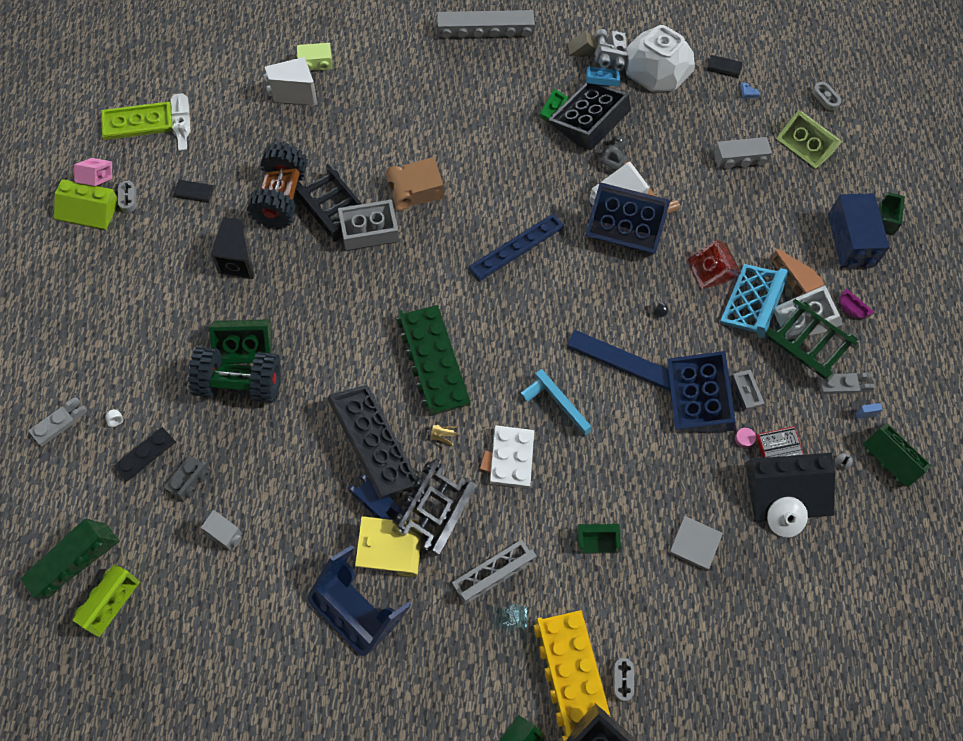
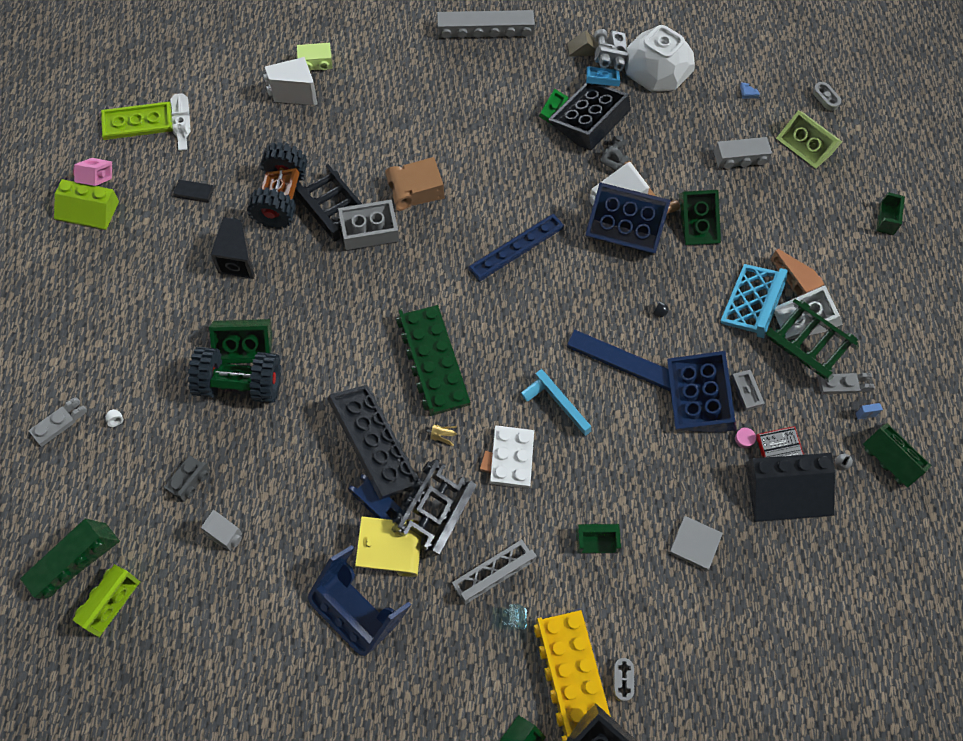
black plate [113,427,176,482] -> none
light grey beam [118,181,137,213] -> none
clear red slope [687,239,741,289] -> none
black tile [707,55,743,78] -> none
white dish [767,497,808,537] -> none
dark blue brick [828,193,890,269] -> none
magenta plate [840,288,874,319] -> none
none -> dark green slope [679,190,721,245]

